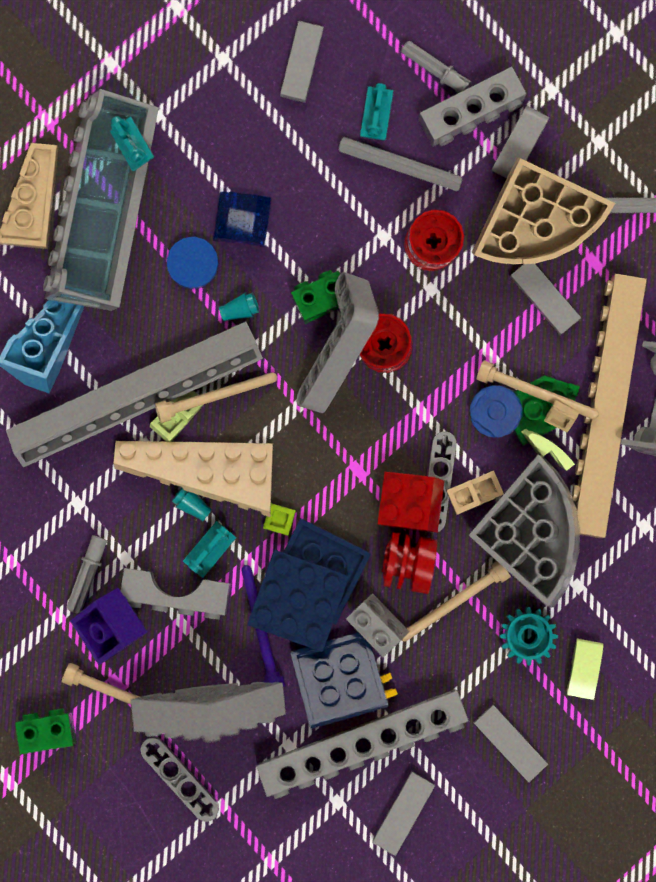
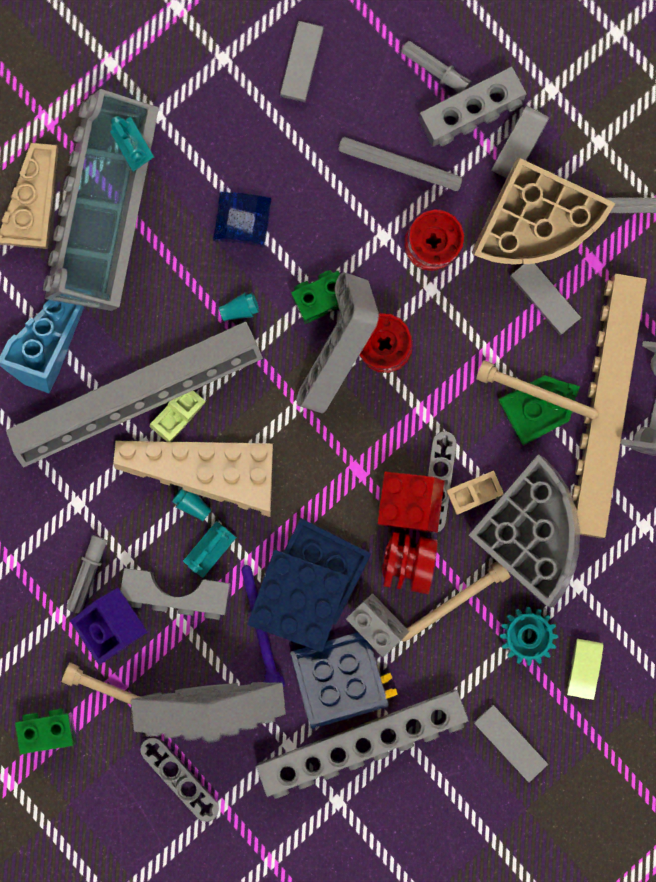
tan piece [155,372,277,423] -> none
blue tile [167,237,219,289] -> none
lime tile [263,503,296,536] -> none
teal hinge [360,83,394,141] -> none
light grey tile [372,771,435,856] -> none
blue tile [470,385,523,437] -> none
yellowish green slope [522,429,575,471] -> none
tan tile [544,400,579,433] -> none

